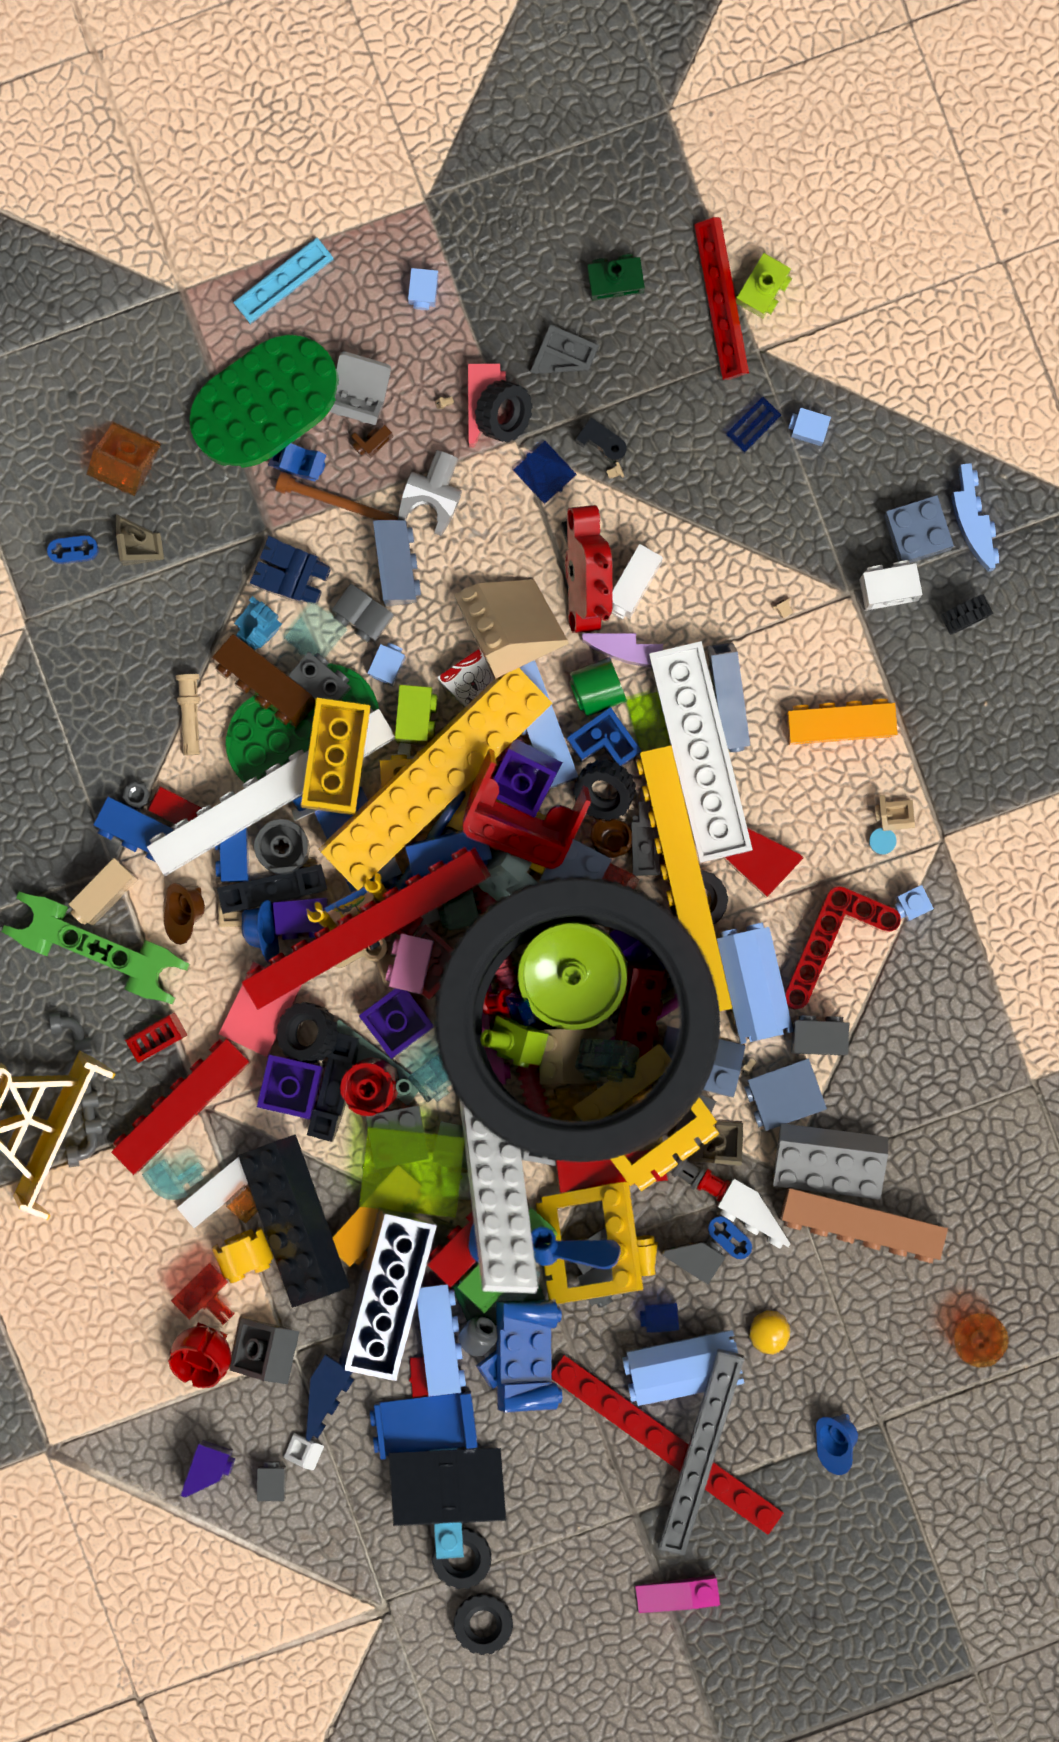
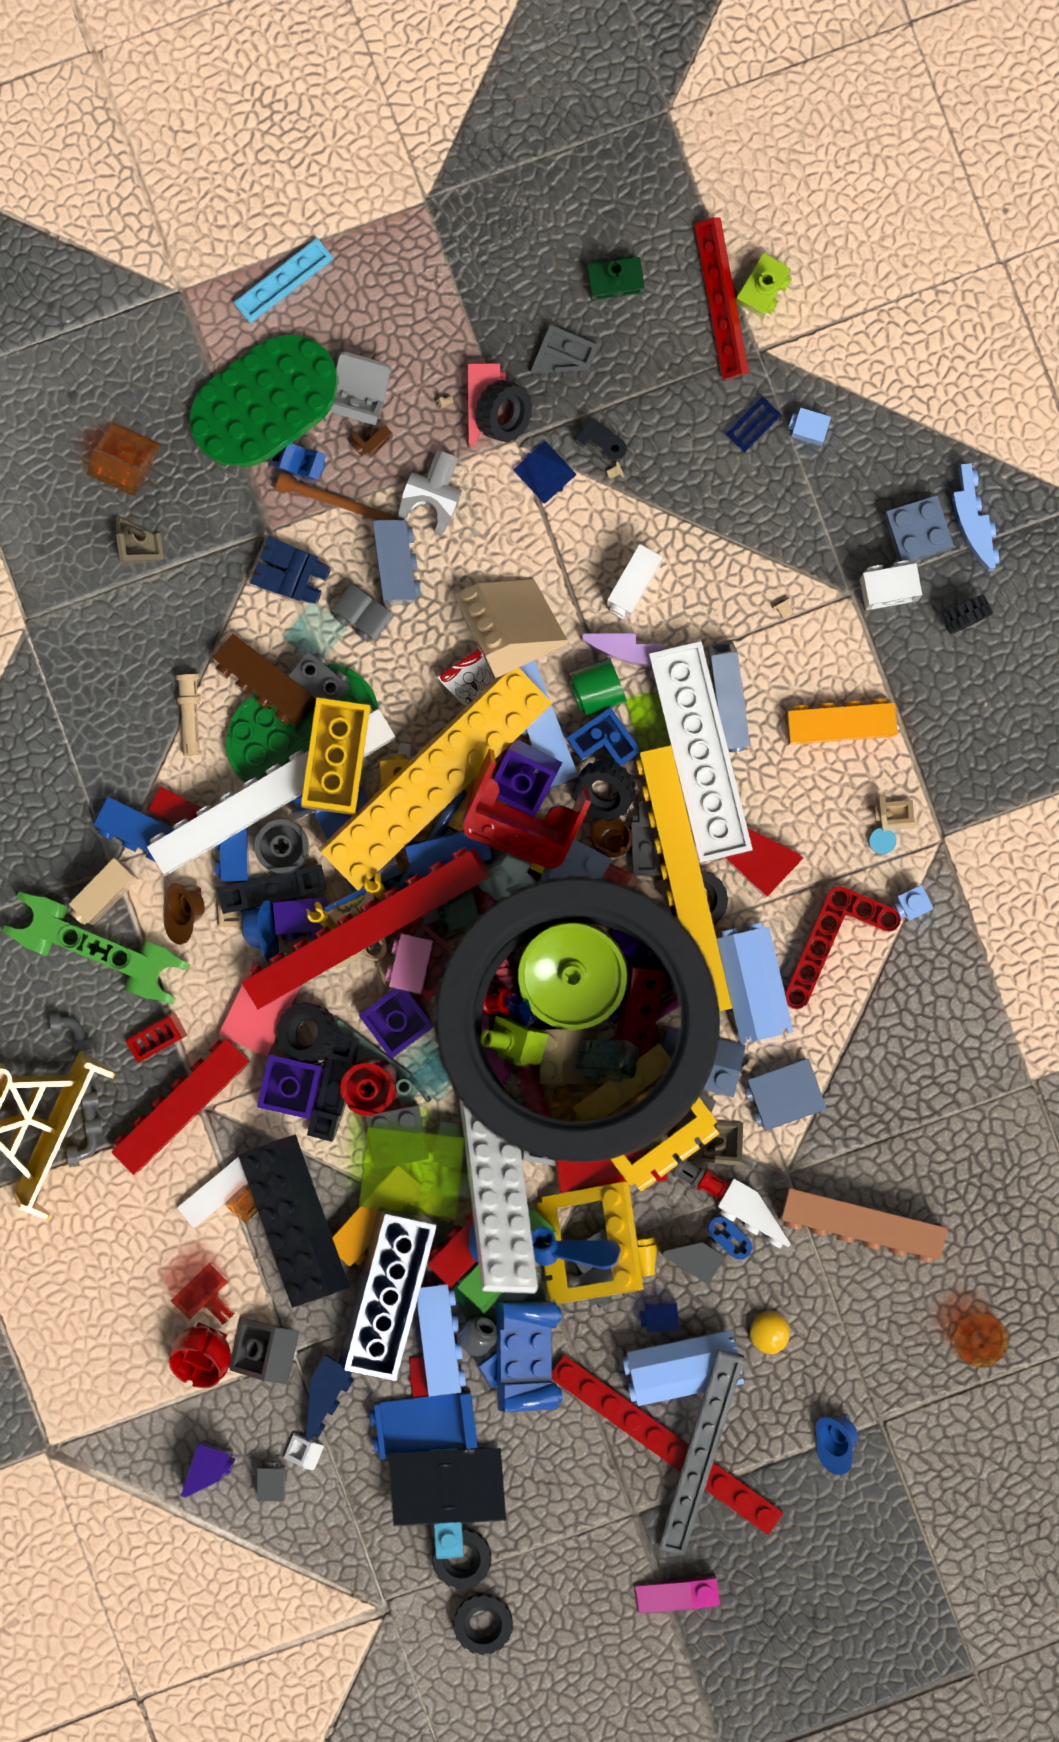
blue beam [47,536,99,564] -> none
dark grey tile [123,782,150,808] -> none
clear light blue brick [142,1159,207,1200] -> none
yellow brick [212,1227,274,1283] -> none
dark azure hair [234,596,282,650] -> none
light blue brick [368,643,406,687] -> none
lime brick [395,685,438,745] -> none
light blue brick [408,268,439,310] -> none
red piece [561,505,613,633] -> none
light grey brick [773,1123,888,1199] -> none
dark grey brick [791,1015,850,1056] -> none

